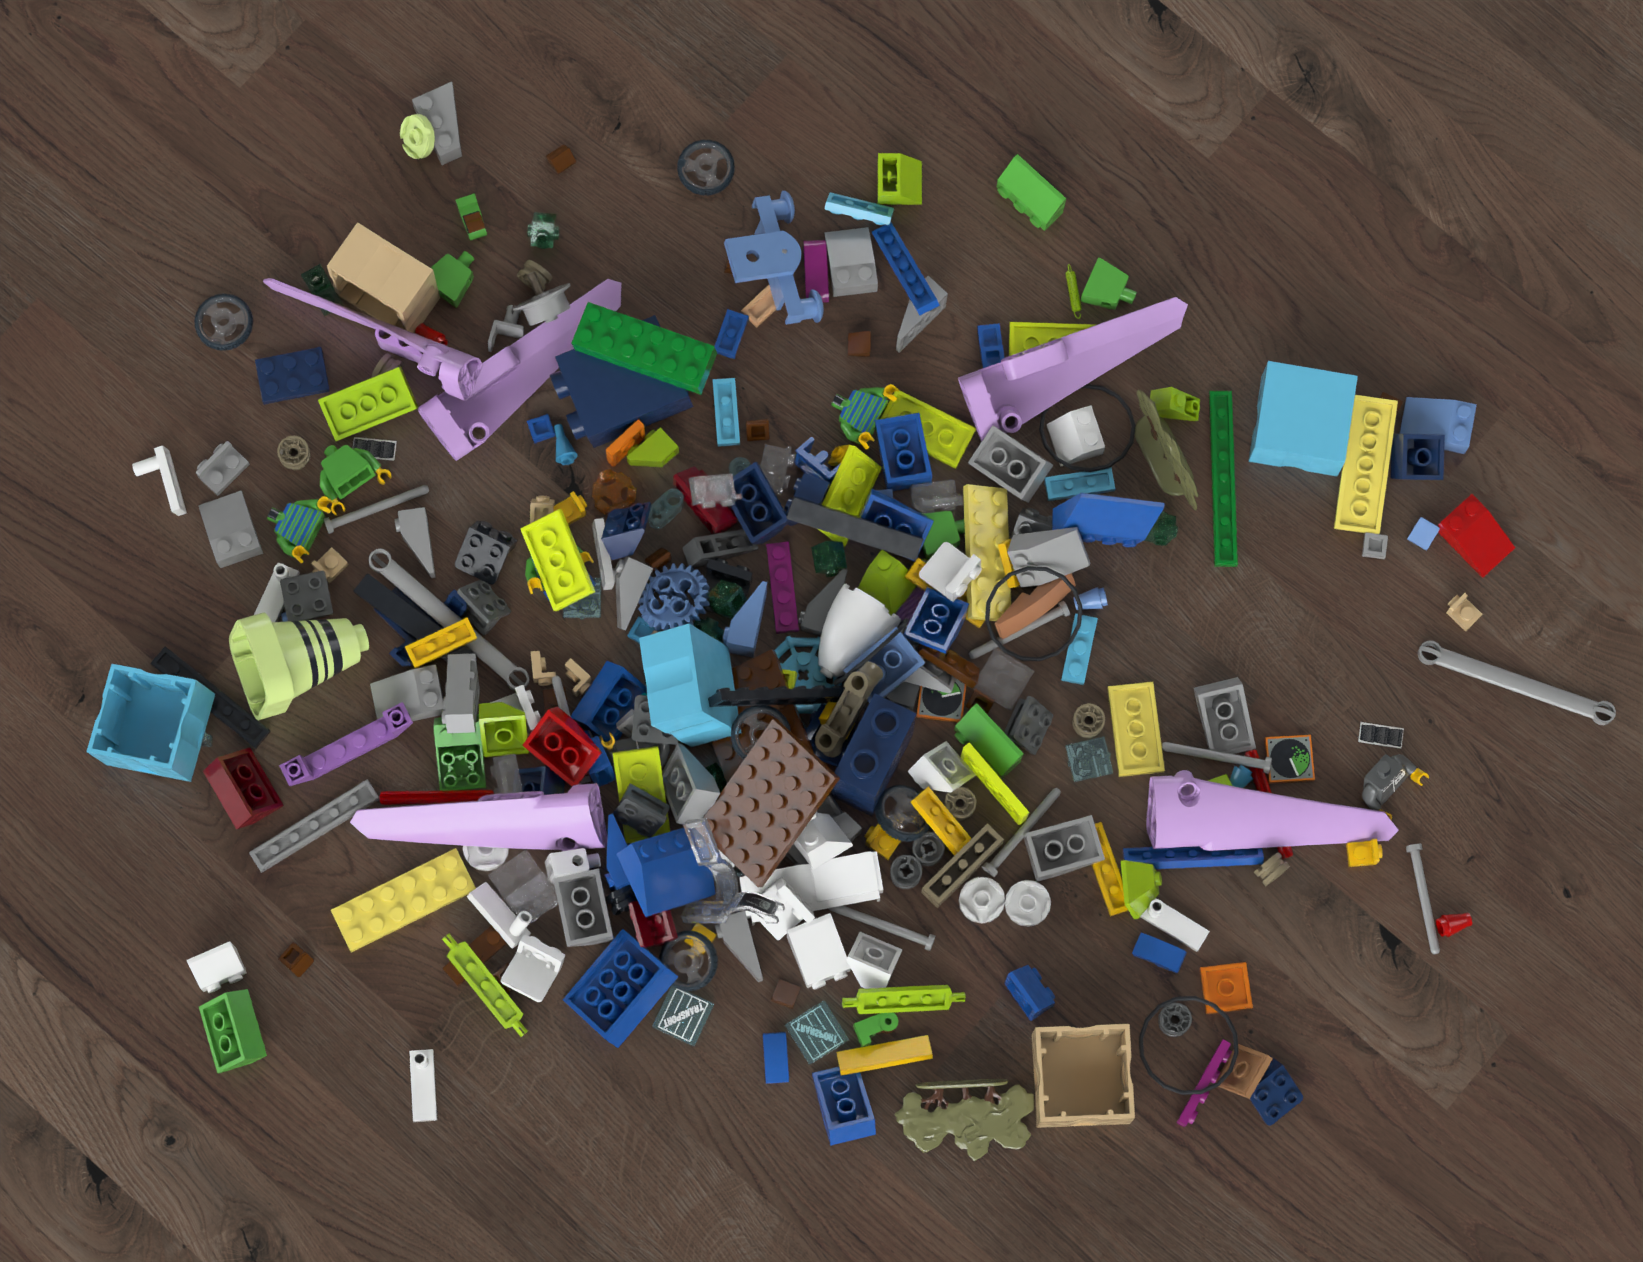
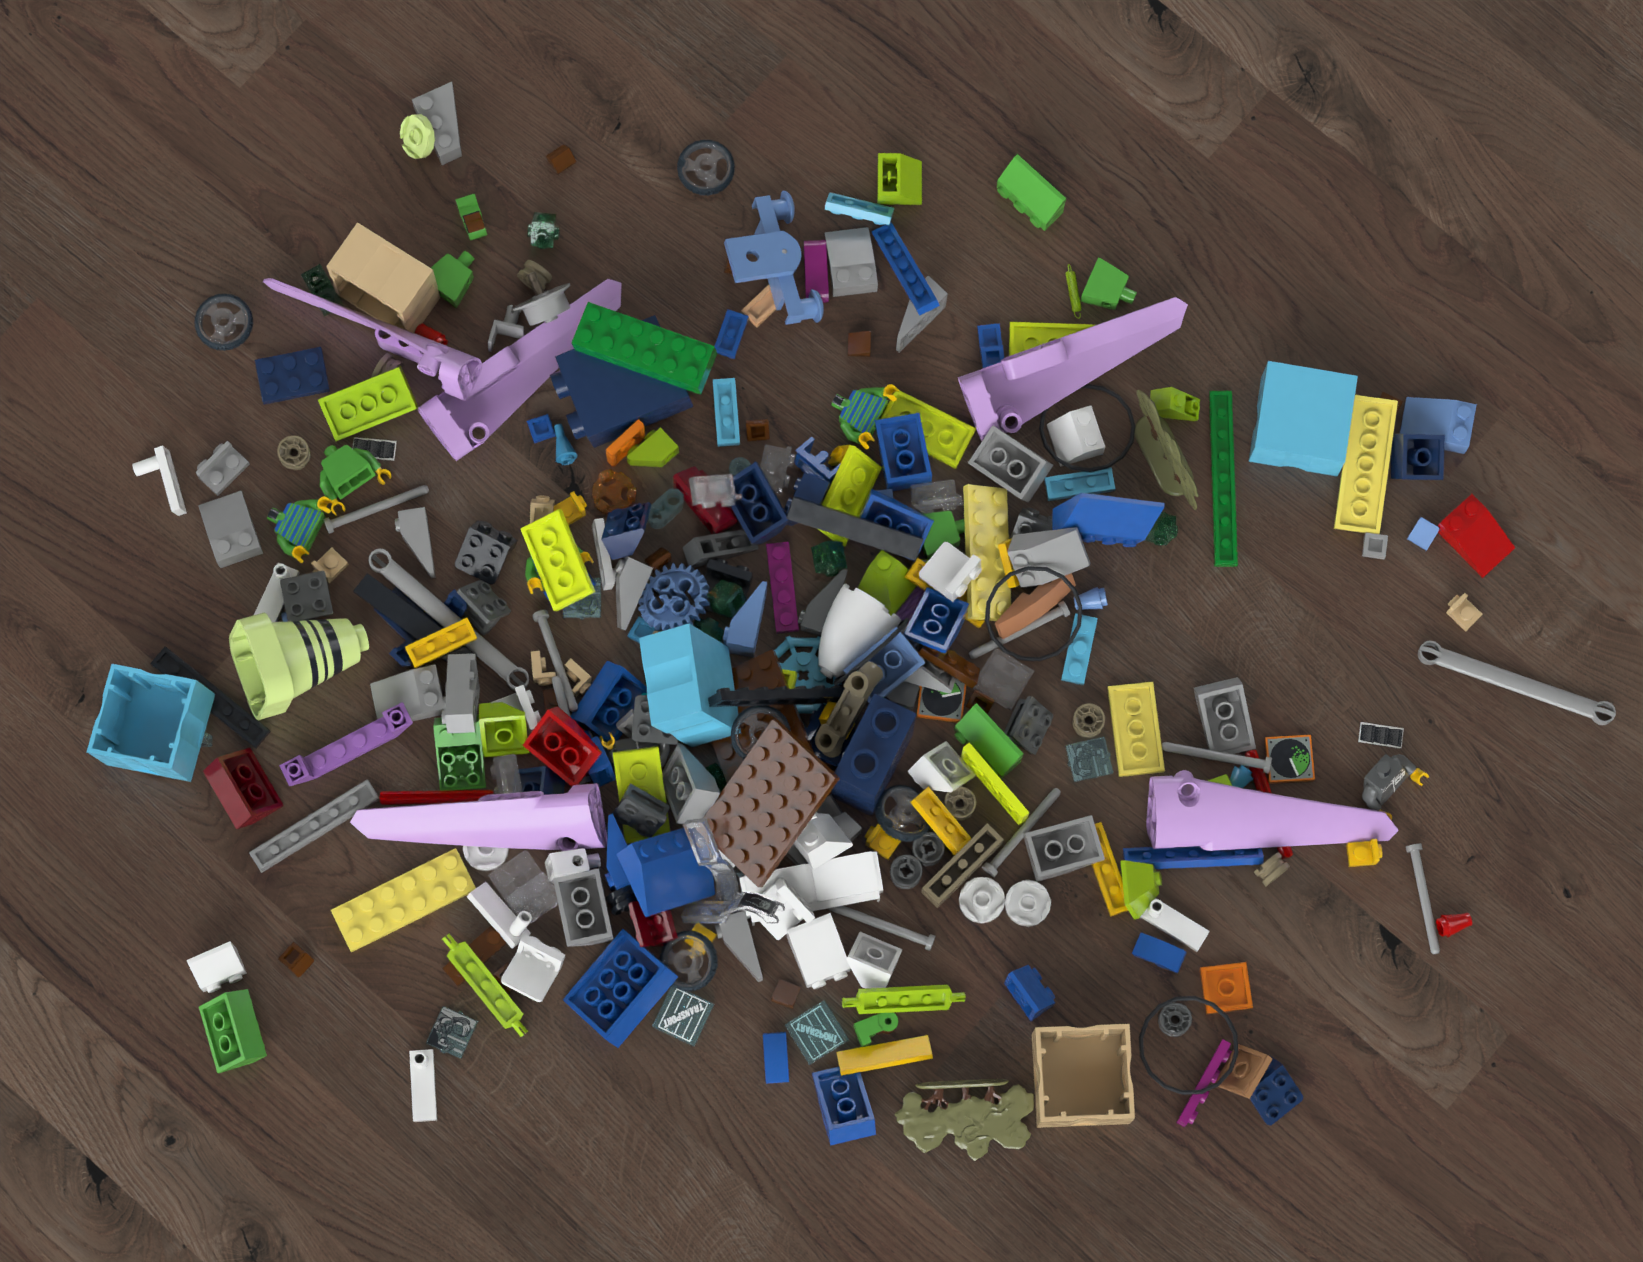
none -> piece [426,1006,478,1059]
none -> light grey bar [532,610,578,712]

